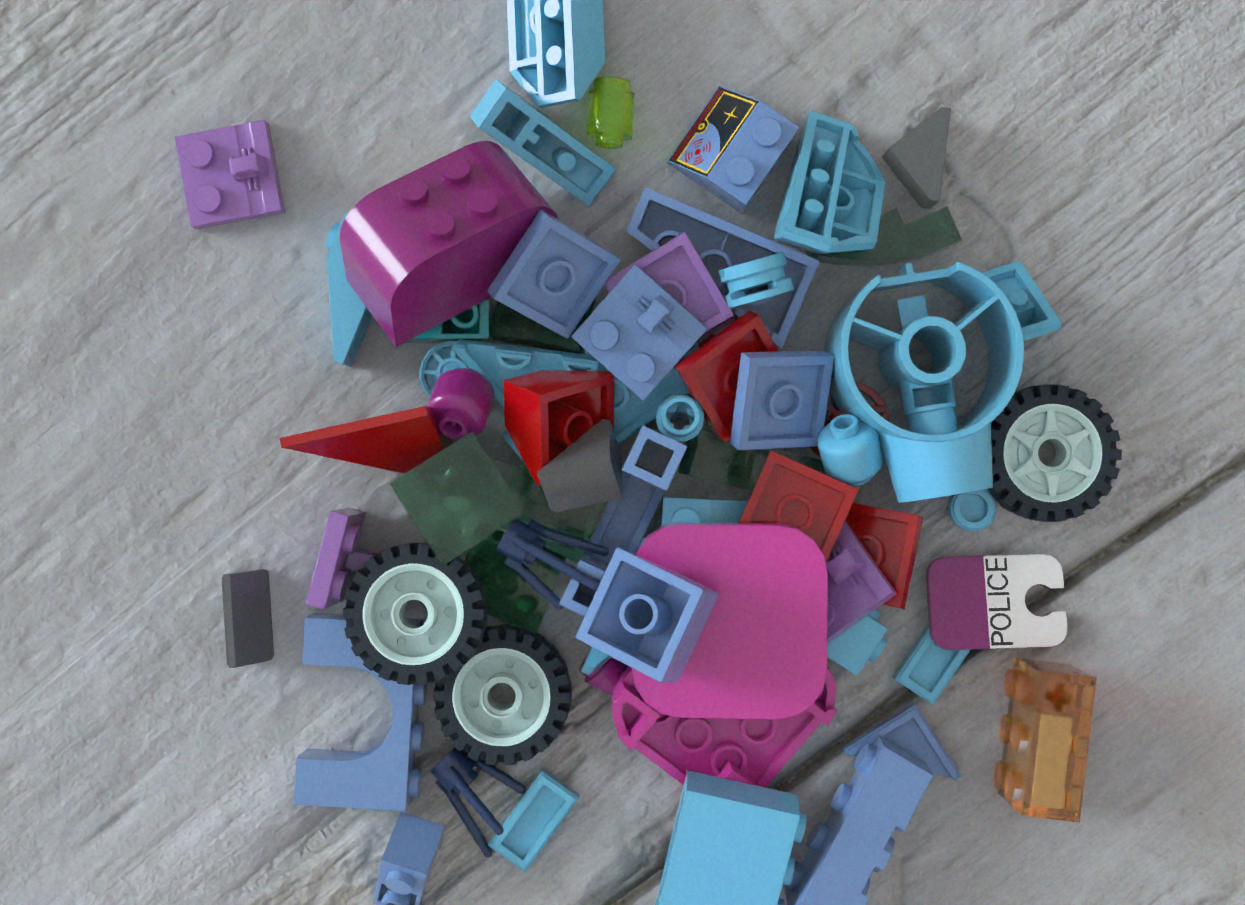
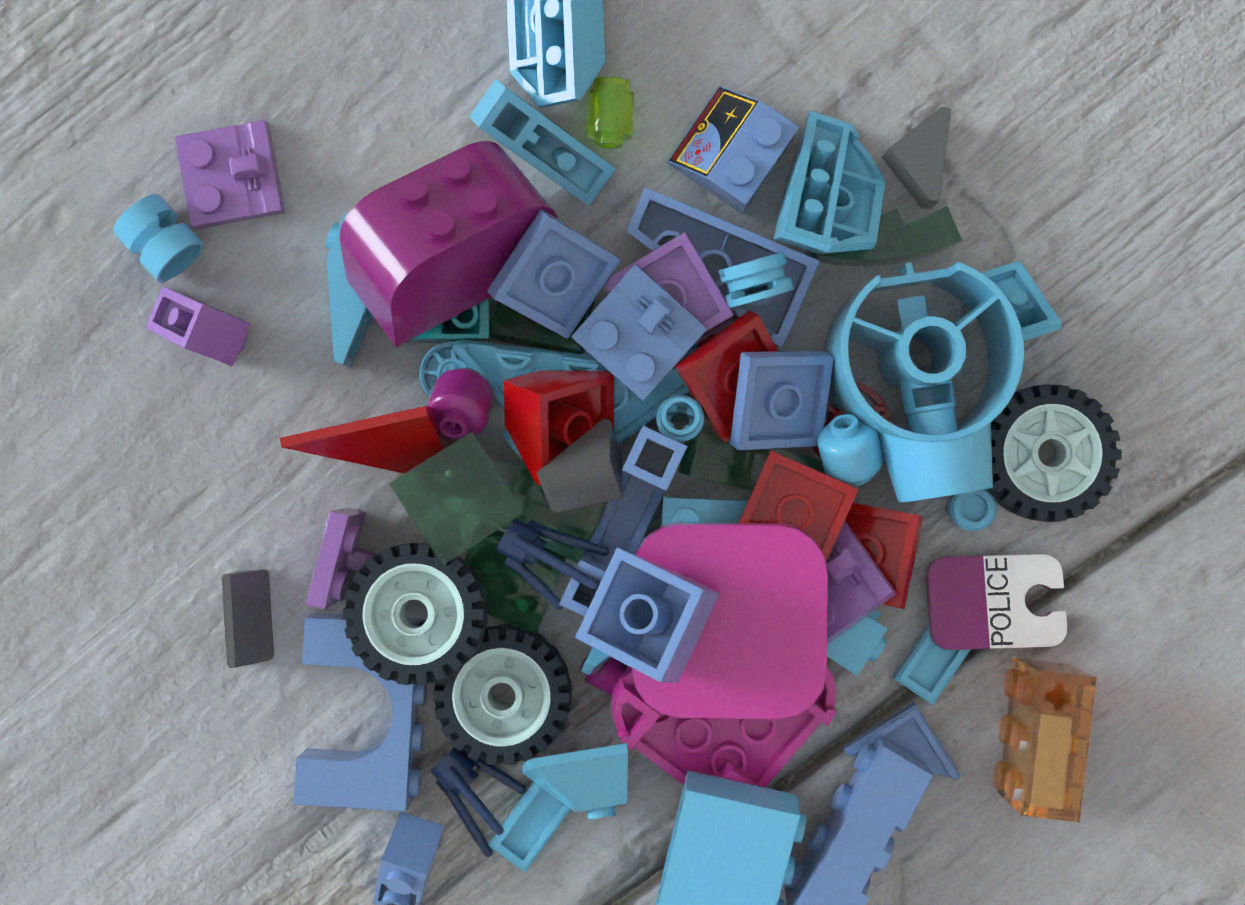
none -> medium azure wheel [113,194,204,283]
none -> medium lavender slope [145,286,250,366]
none -> medium azure slope [521,743,628,820]

